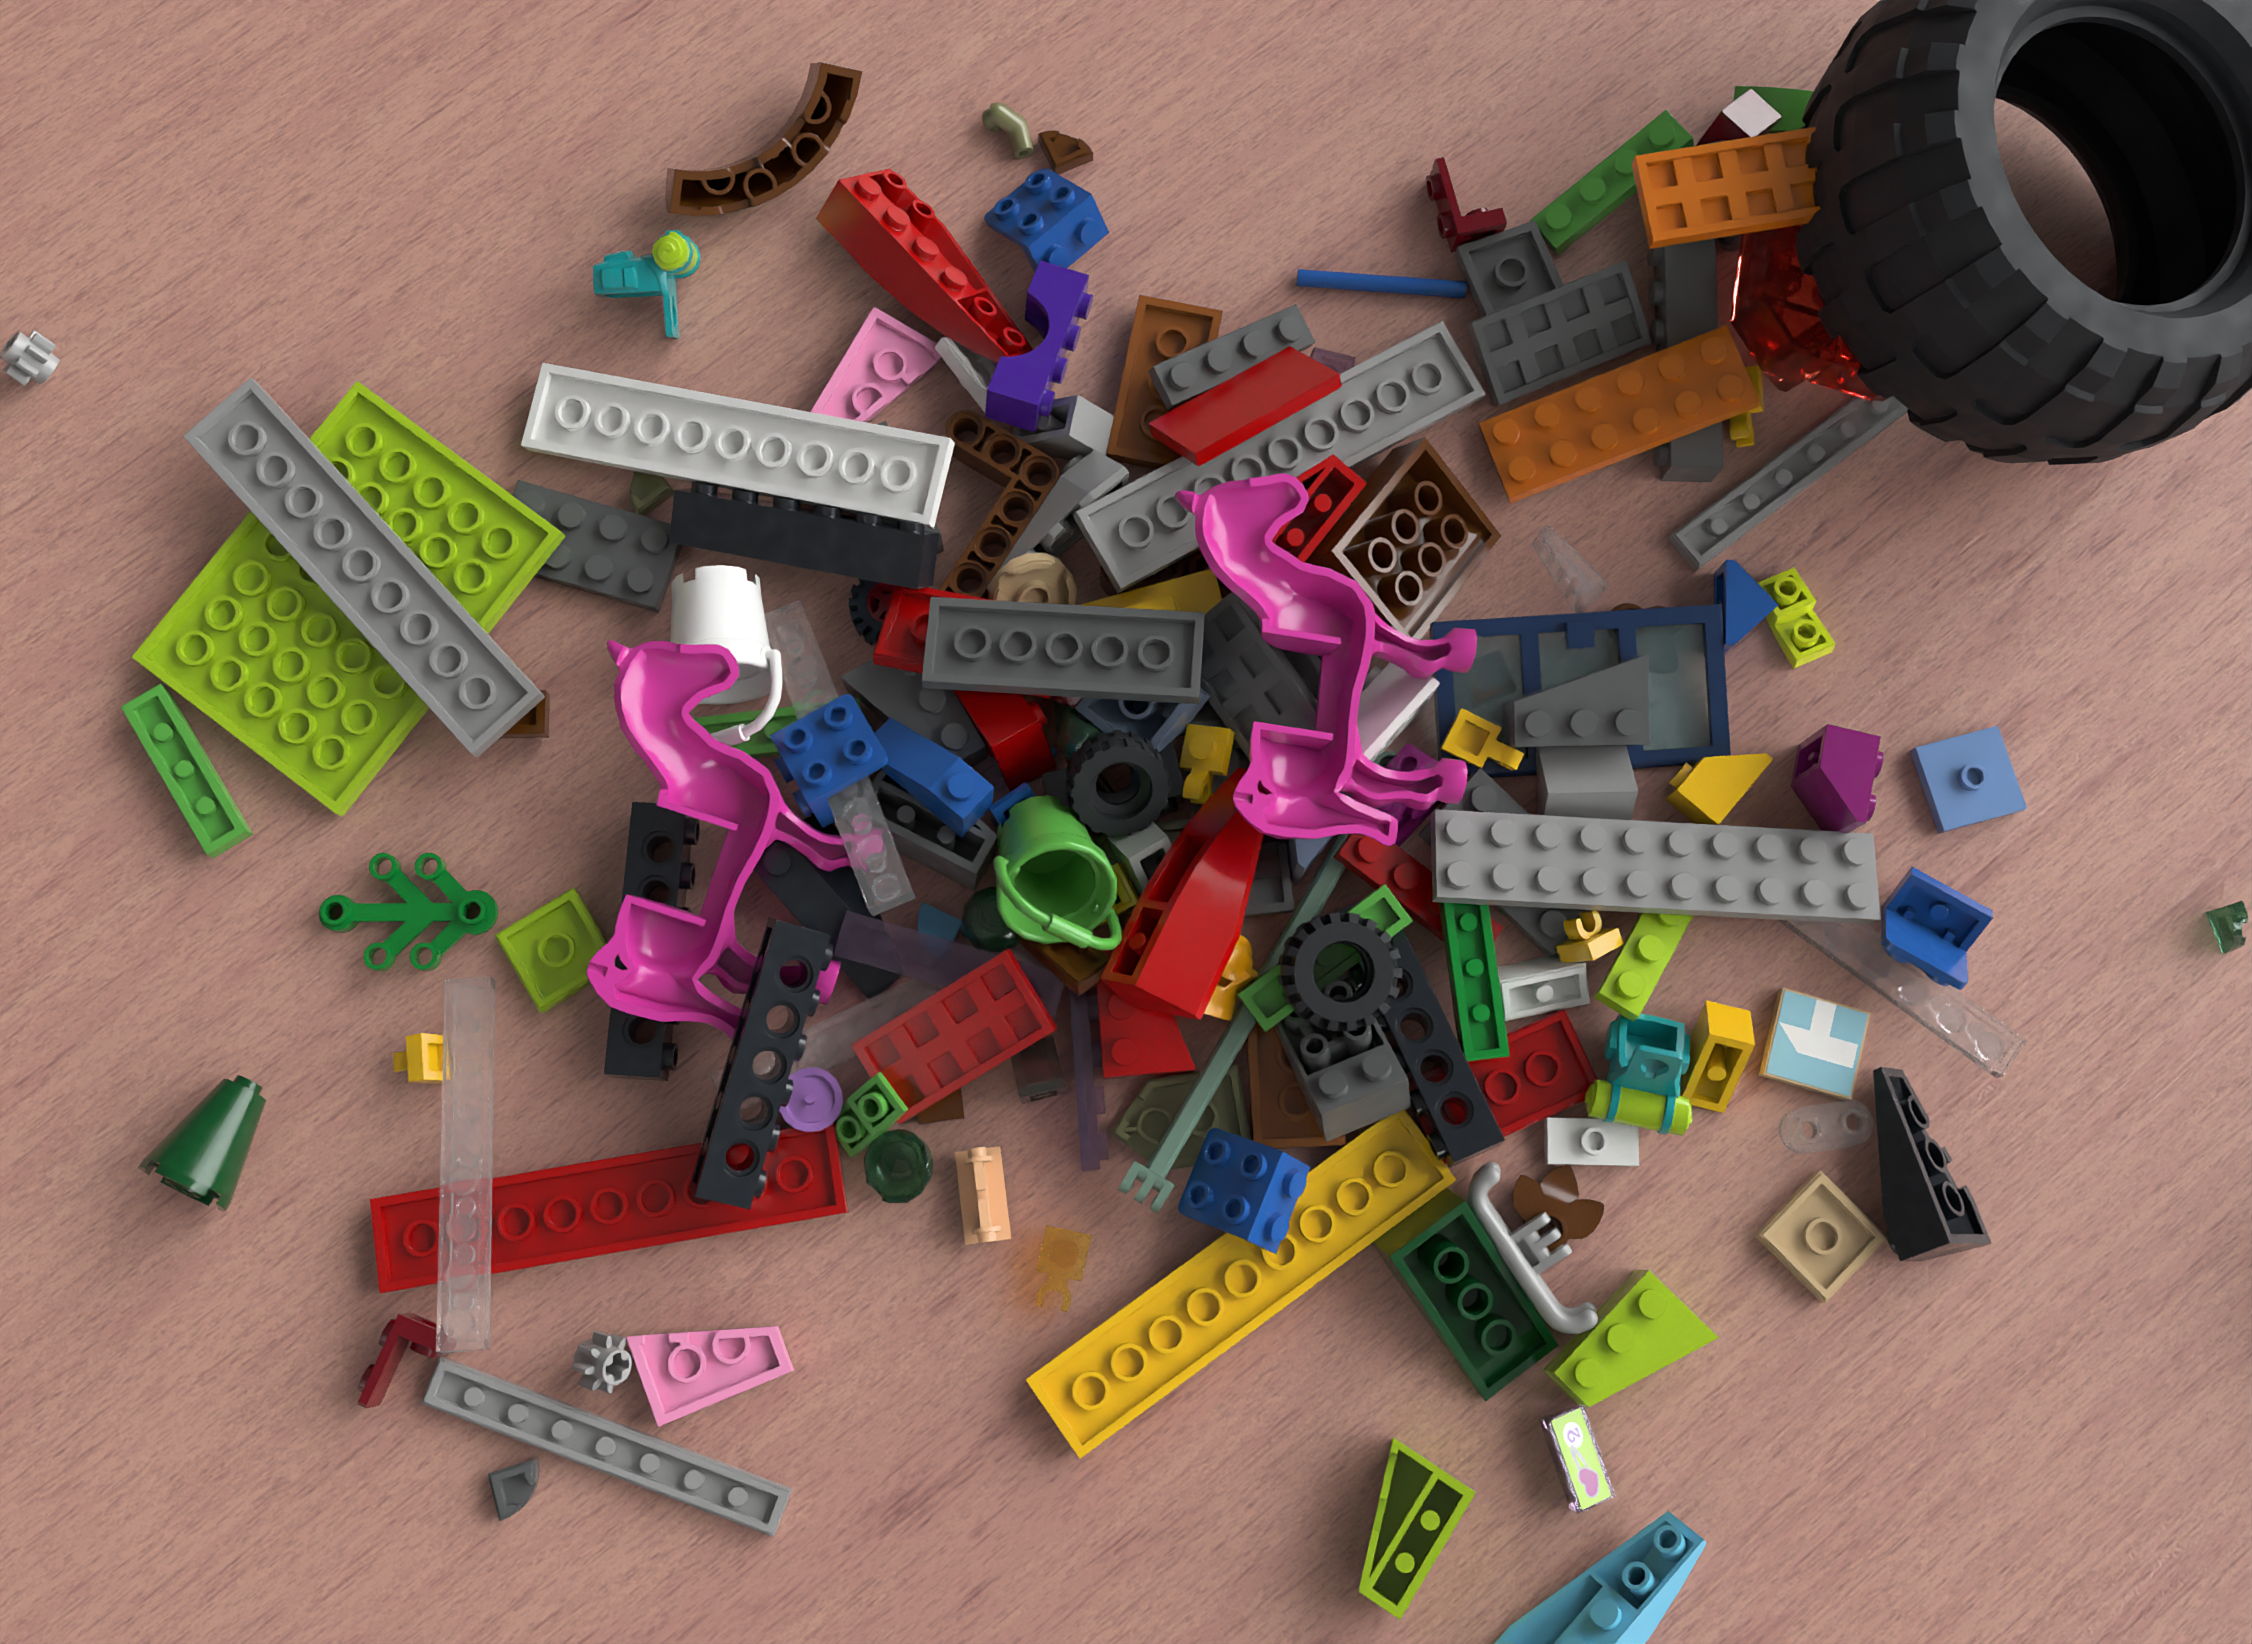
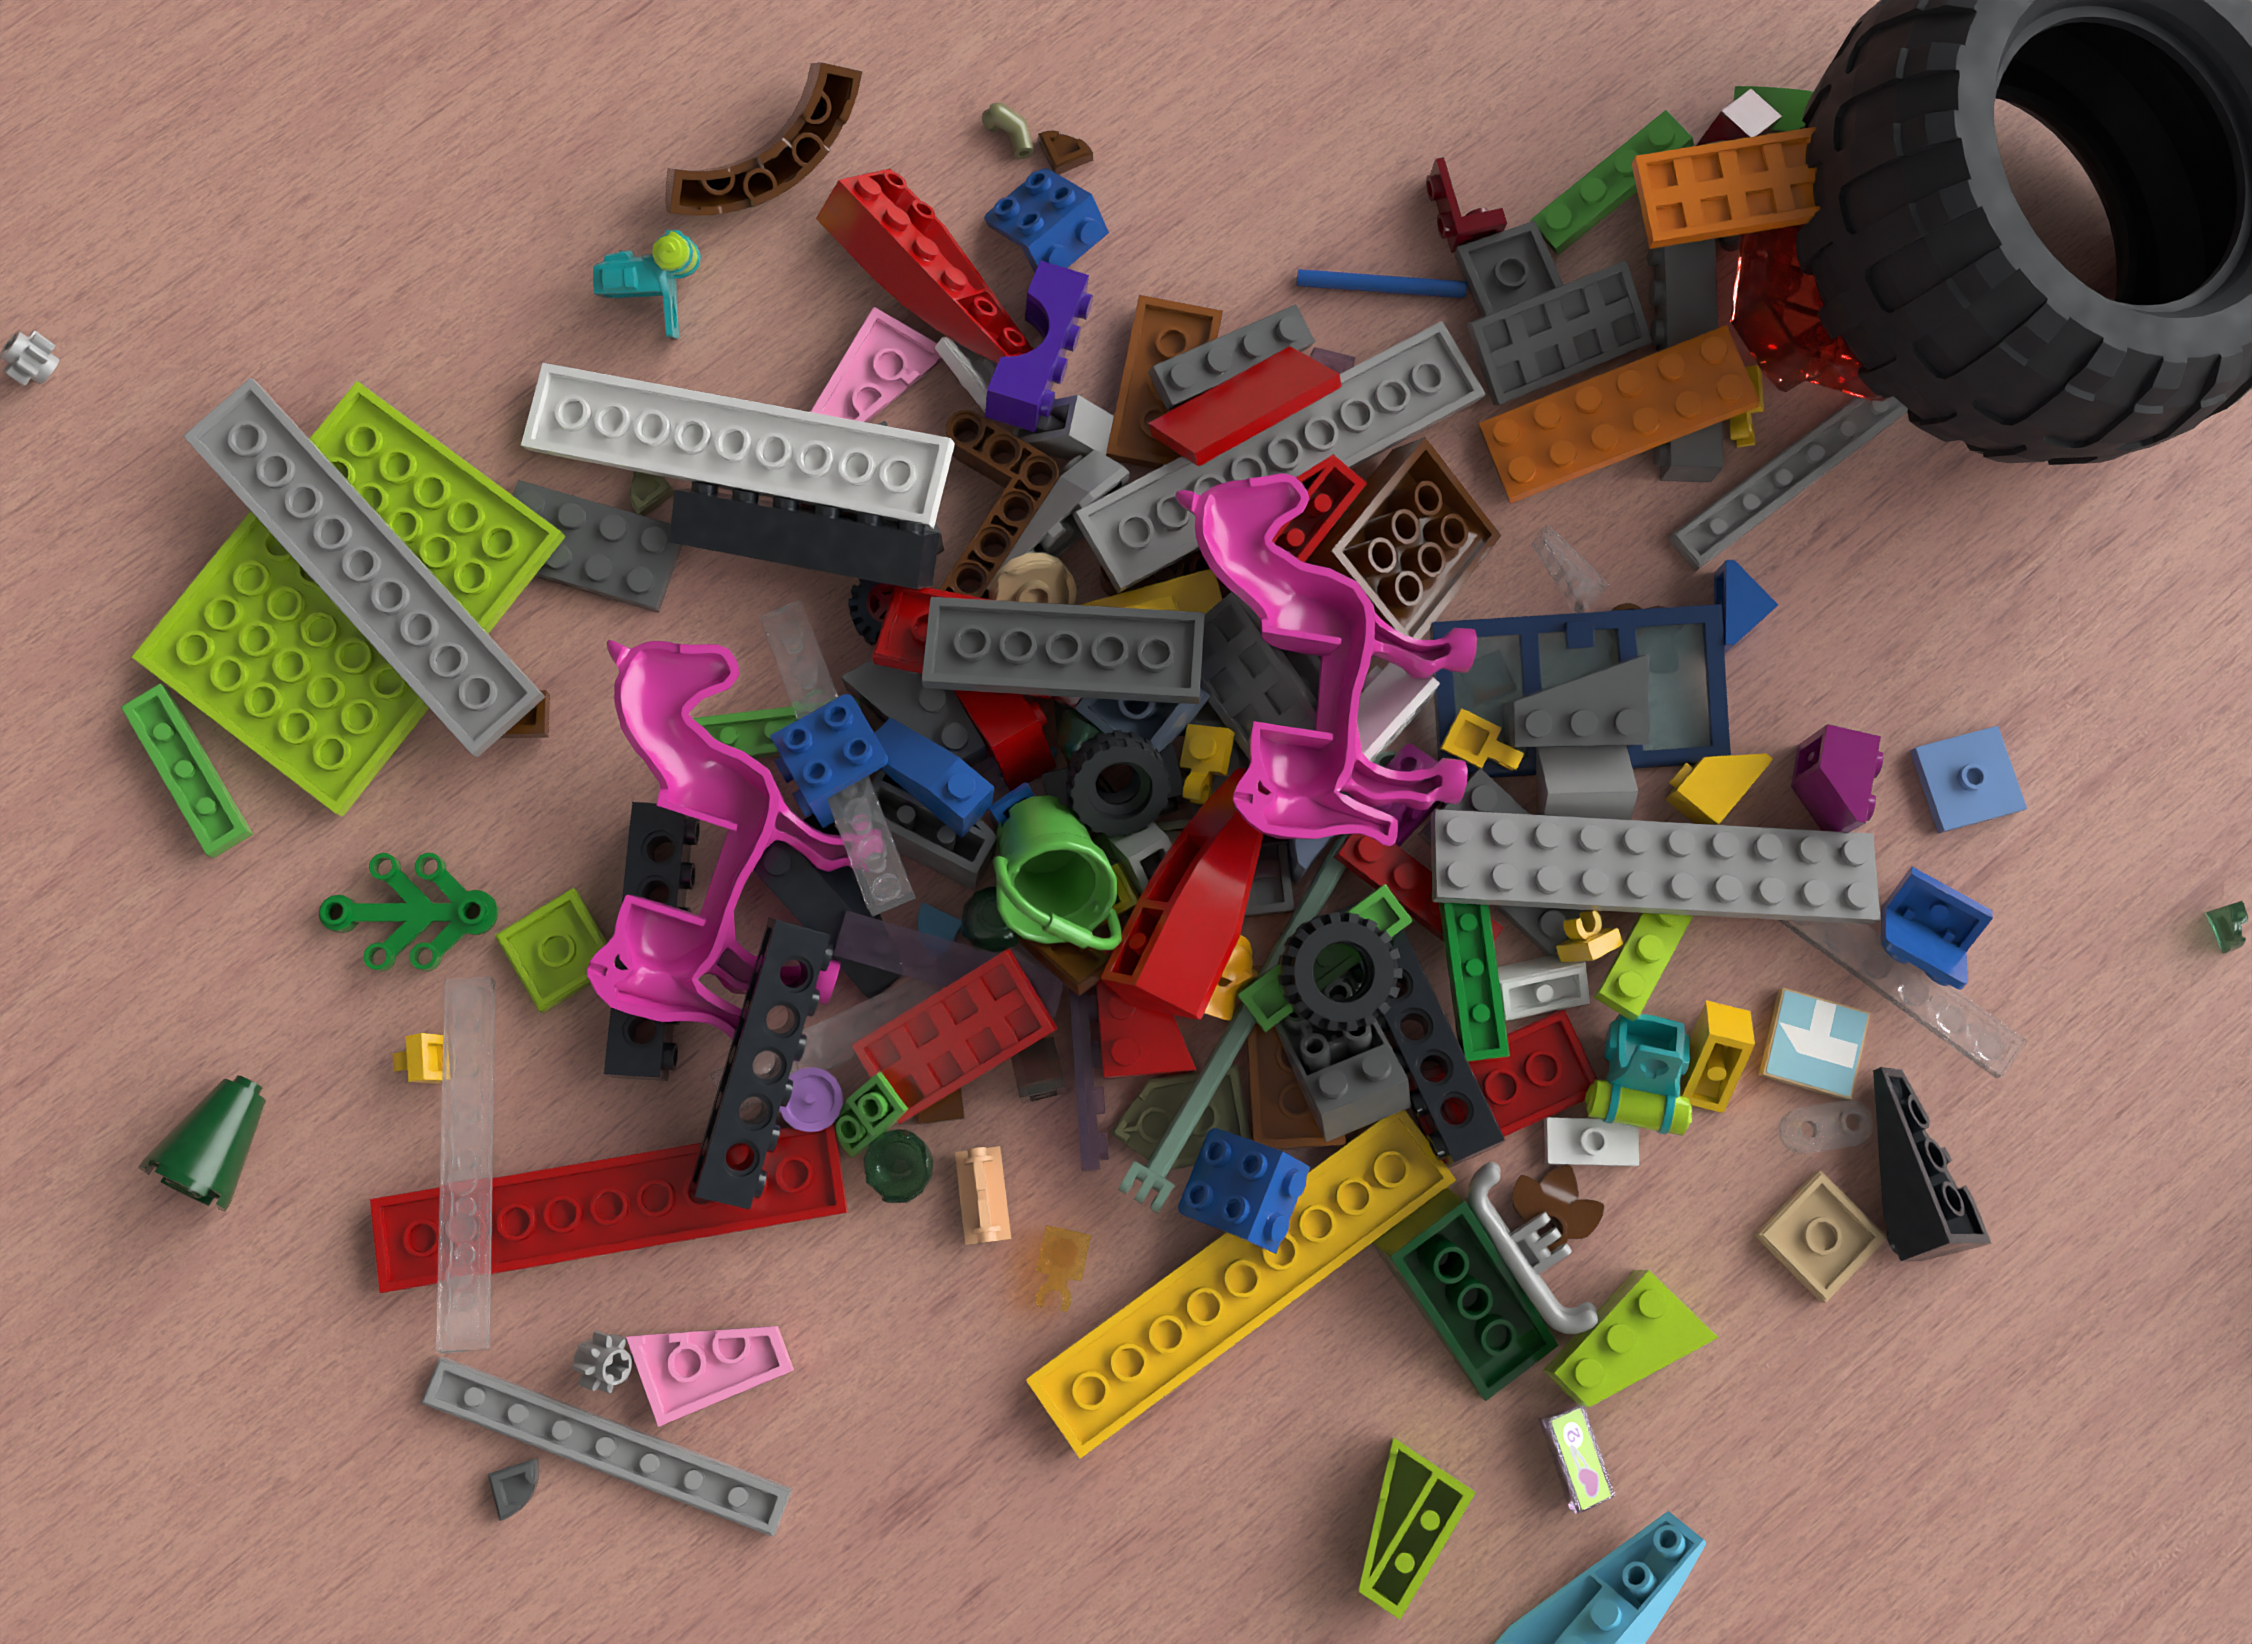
dark red bracket [357,1313,463,1408] -> none
white piece [670,565,782,746] -> none
neon yellow slope [1758,567,1836,669] -> none

